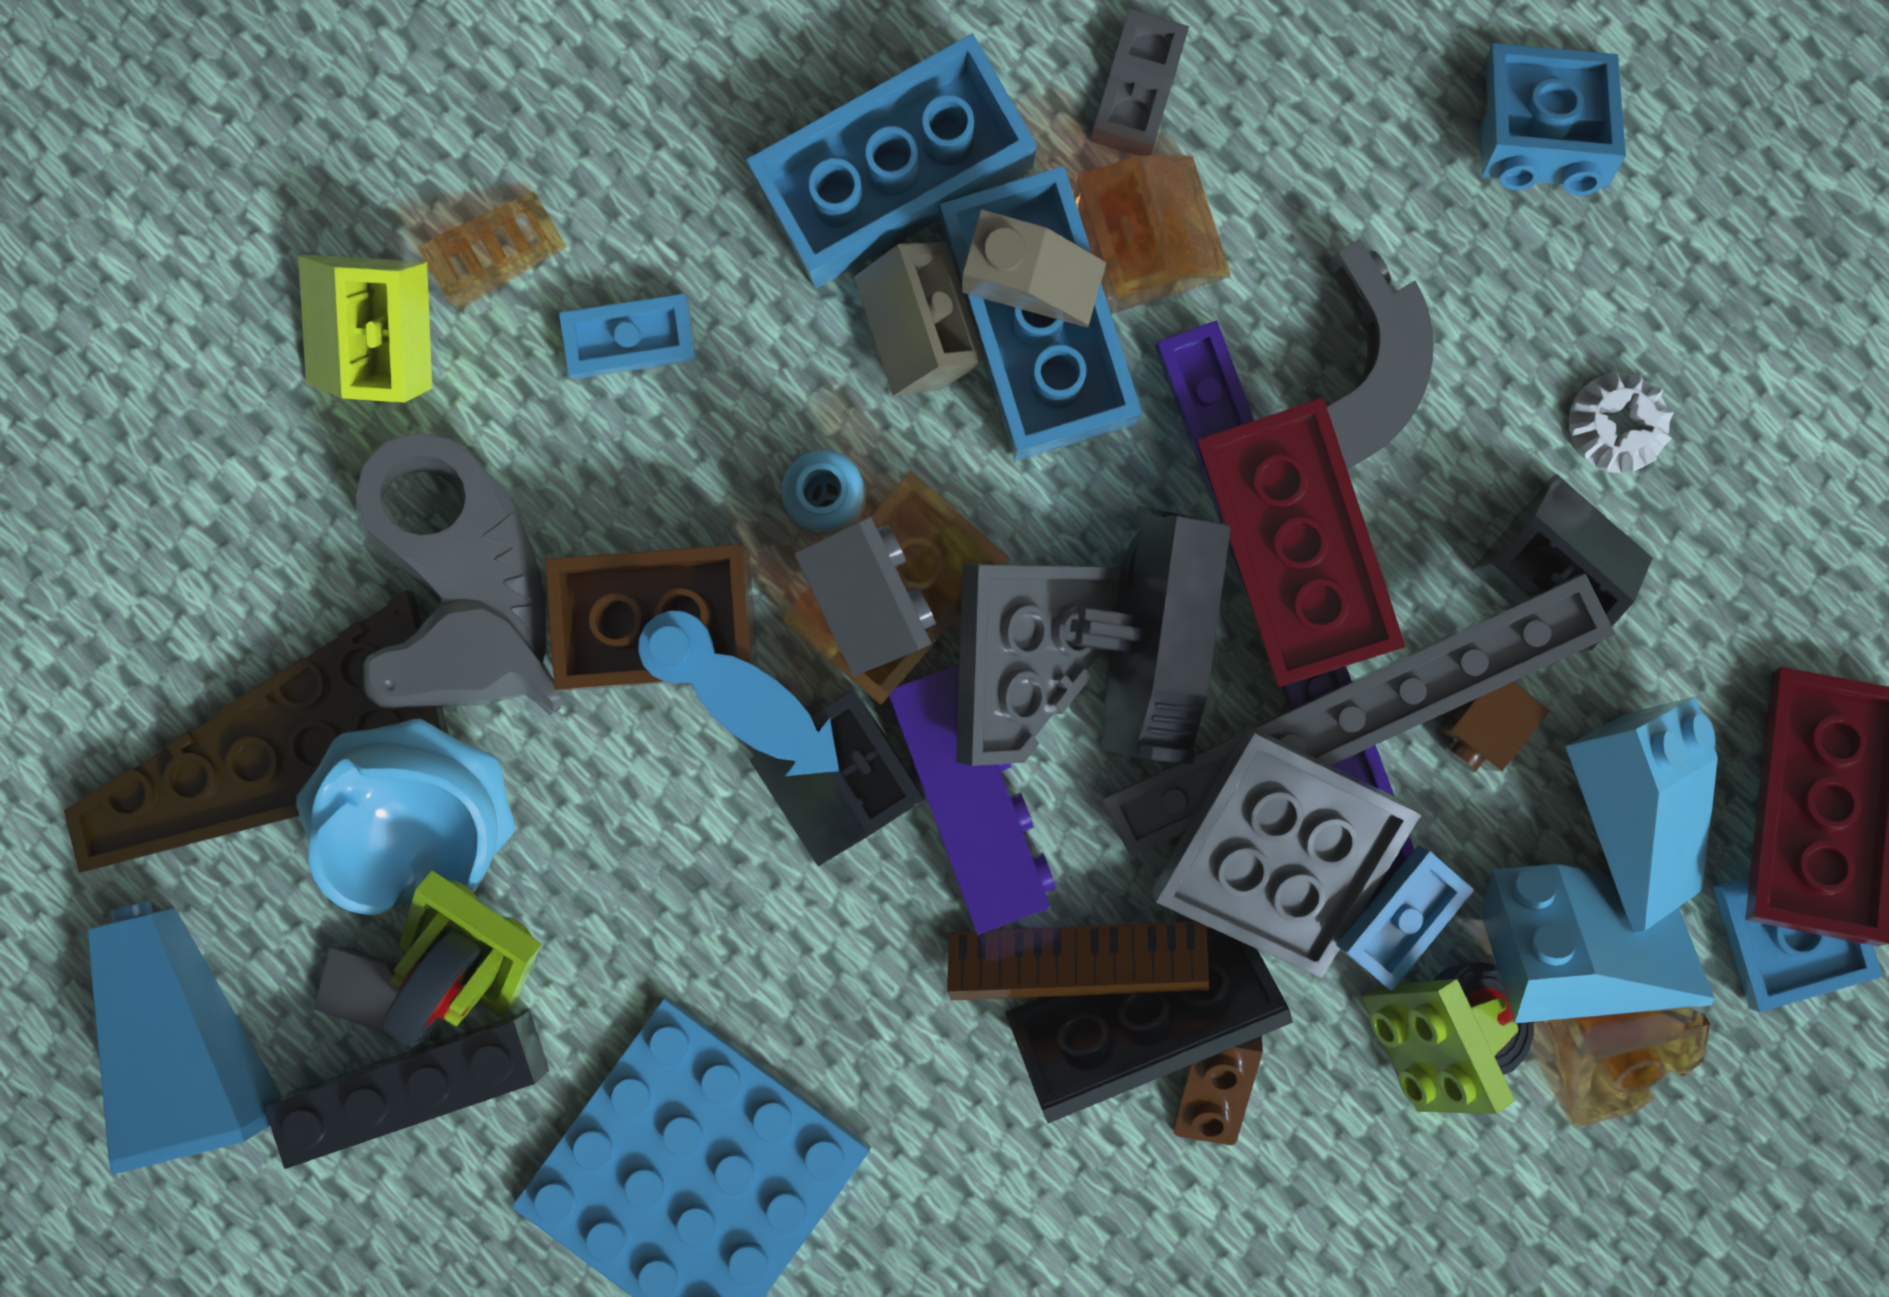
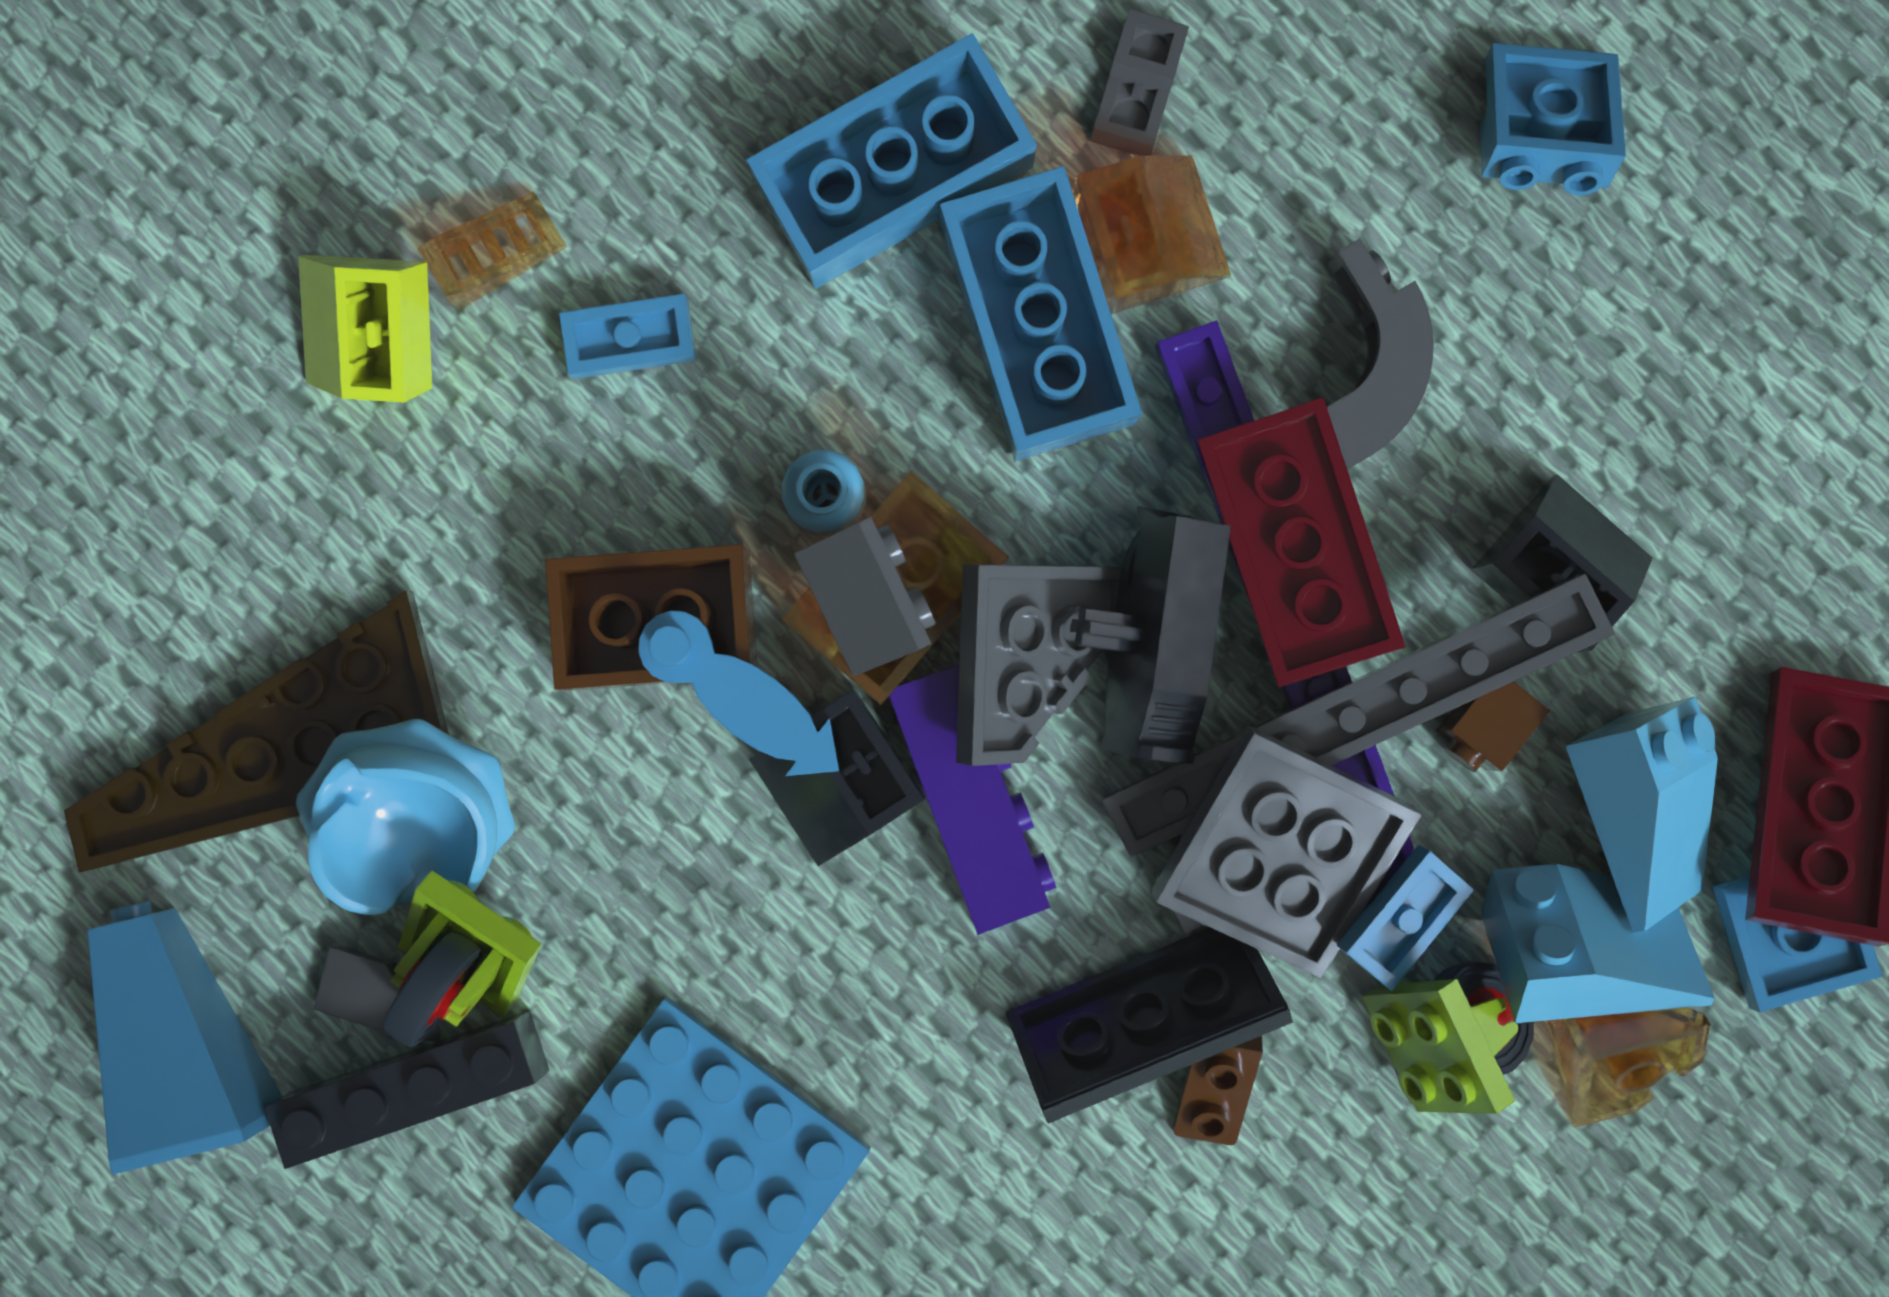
dark grey animal [355,432,564,715] -> none
dark tan brick [854,242,986,396] -> none
reddish brown tile [947,921,1209,1000] -> none
dark tan slope [962,209,1106,328] -> none
white gear [1569,371,1674,473] -> none

